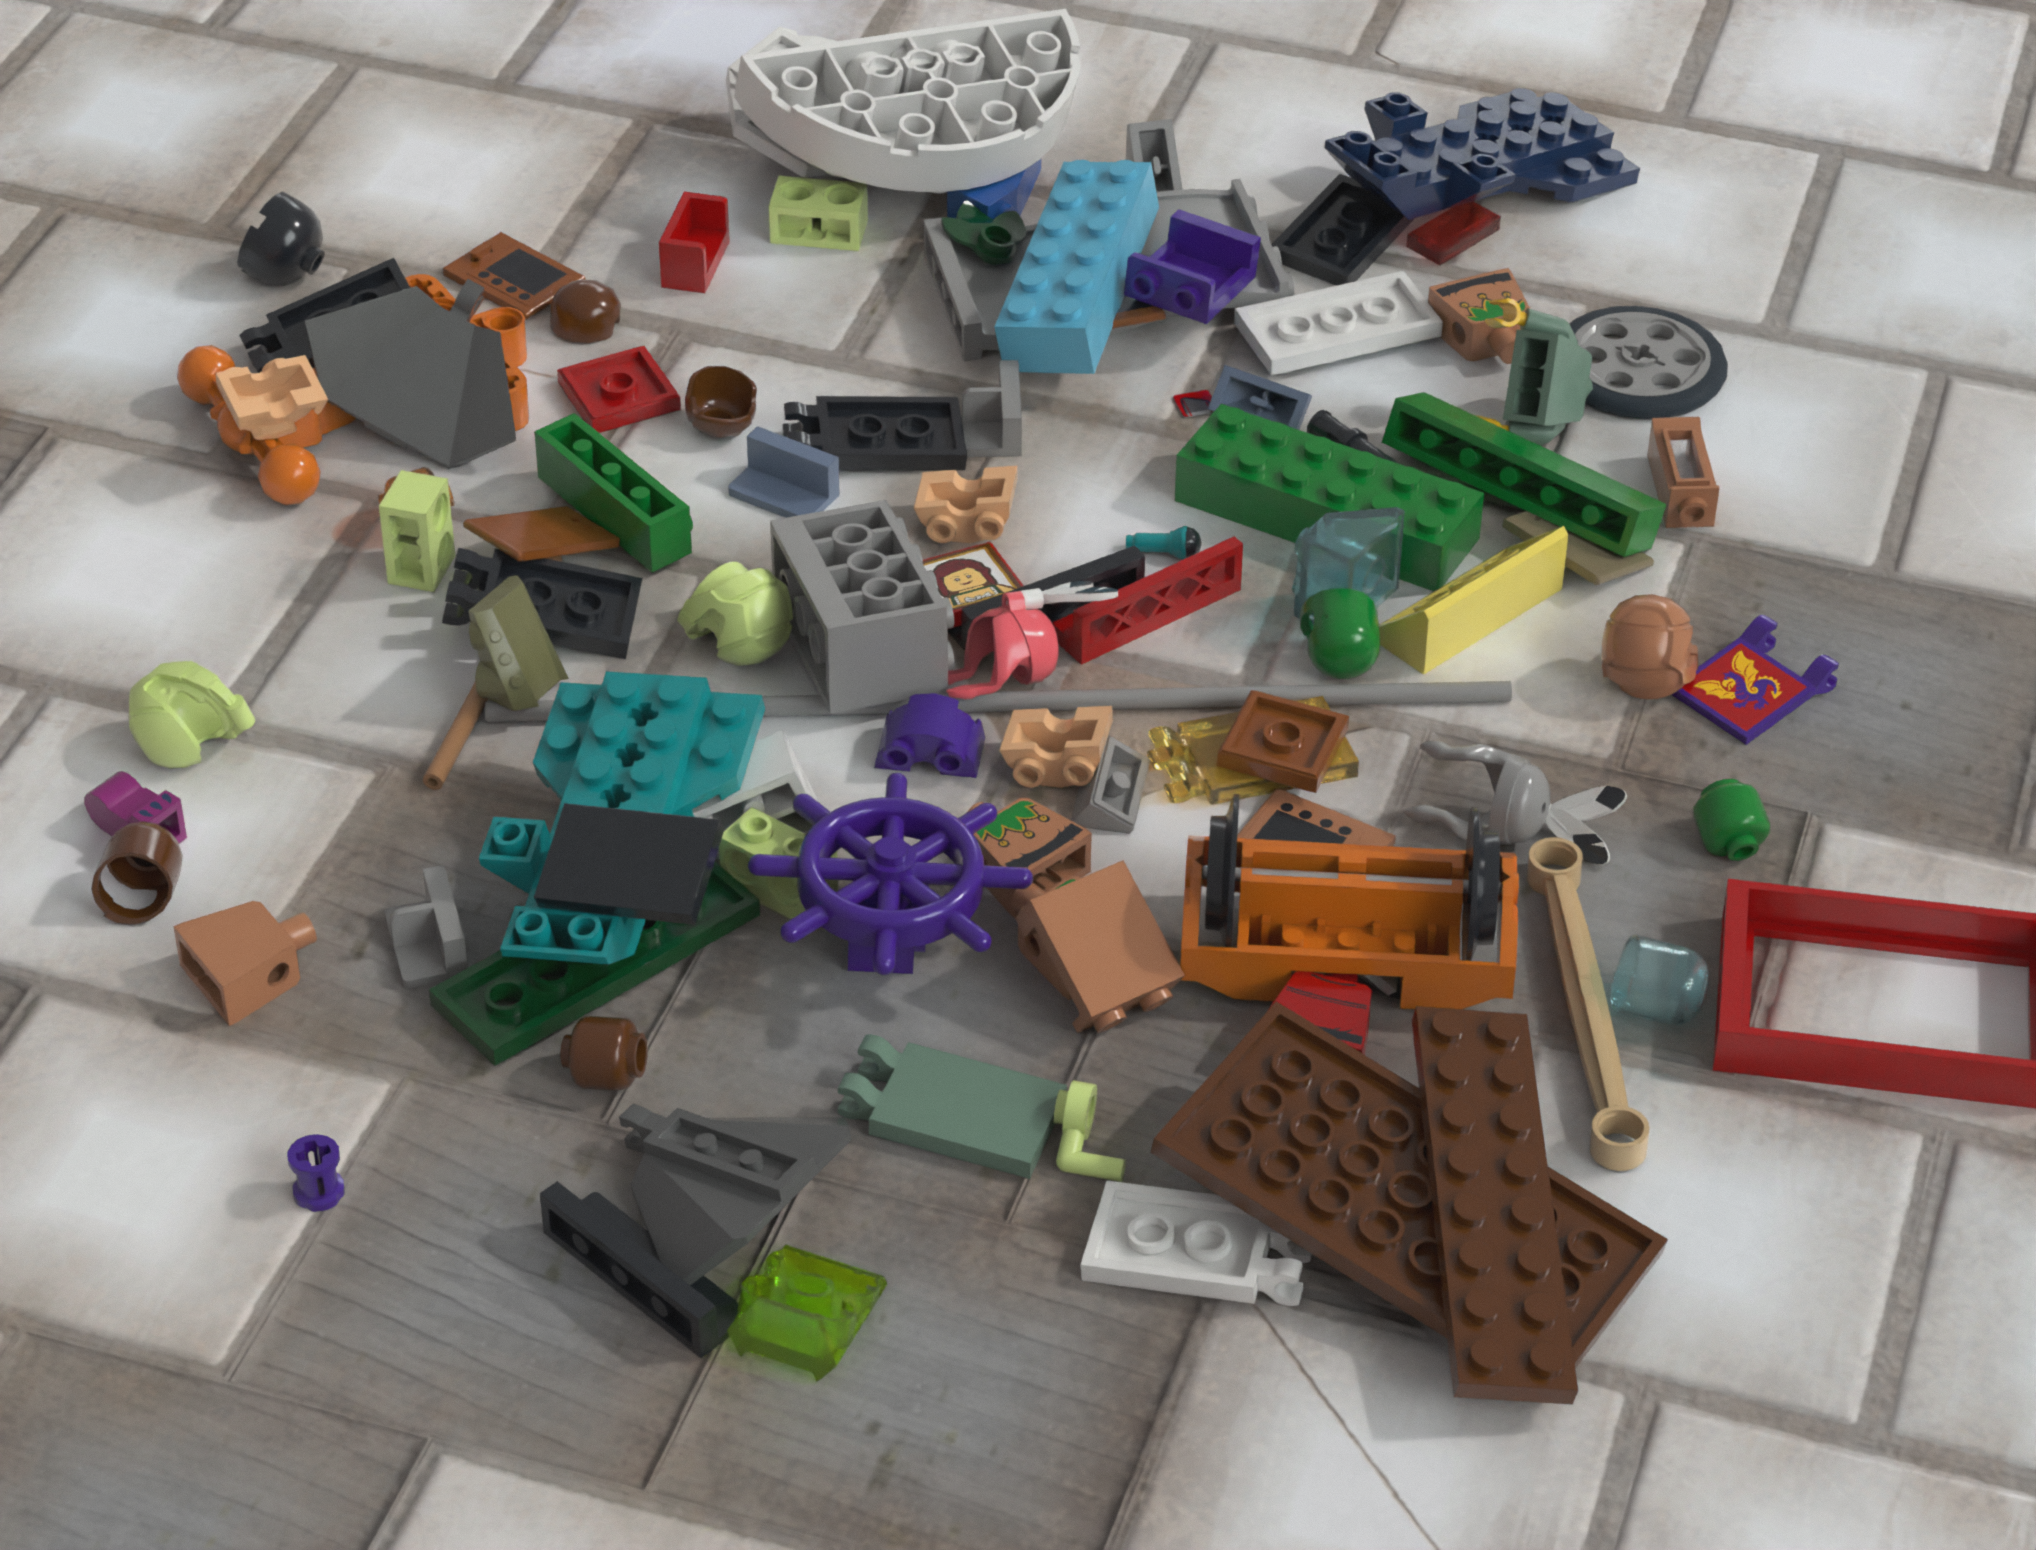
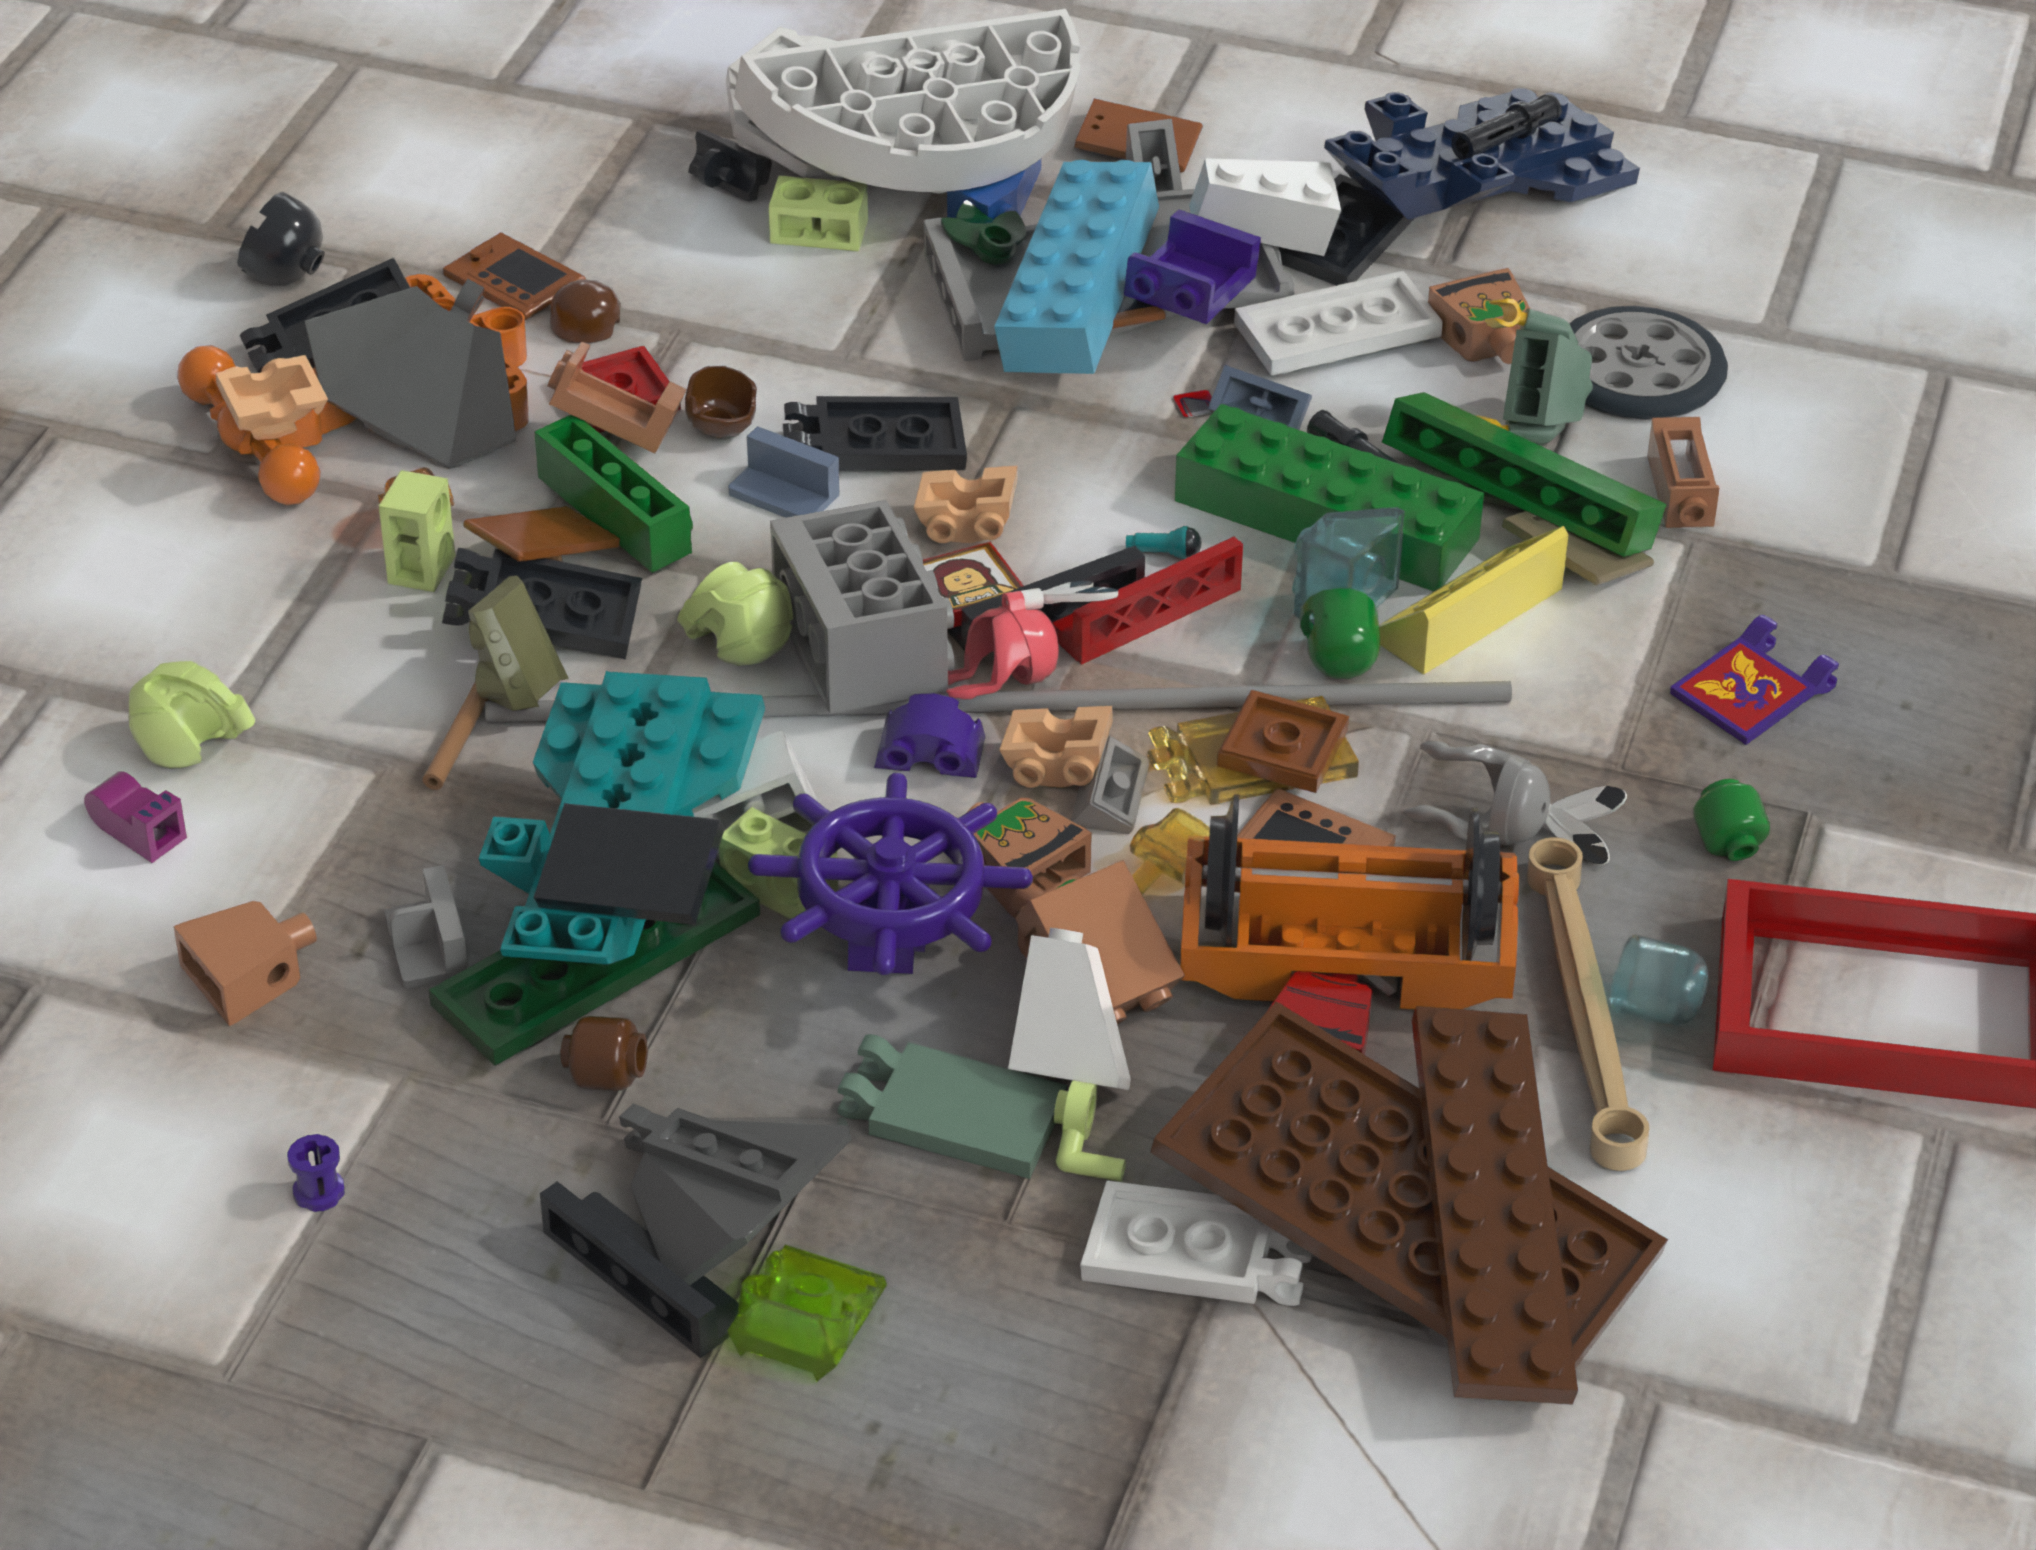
reddish brown helmet [91,821,183,925] -> none
red panel [659,191,730,294] -> none
light grey panel [962,360,1022,457] -> none
clear red tile [1406,201,1501,266] -> none
nougat helmet [1601,594,1698,699] -> none
none -> nougat panel [547,342,687,453]
none -> black hips [688,130,772,201]
none -> white slope [1008,928,1131,1090]
none -> dark orange container [1074,98,1203,173]
none -> clear yellow piece [1130,808,1210,895]
none -> white wedge [1189,159,1341,256]
none -> black pin [1451,94,1562,160]

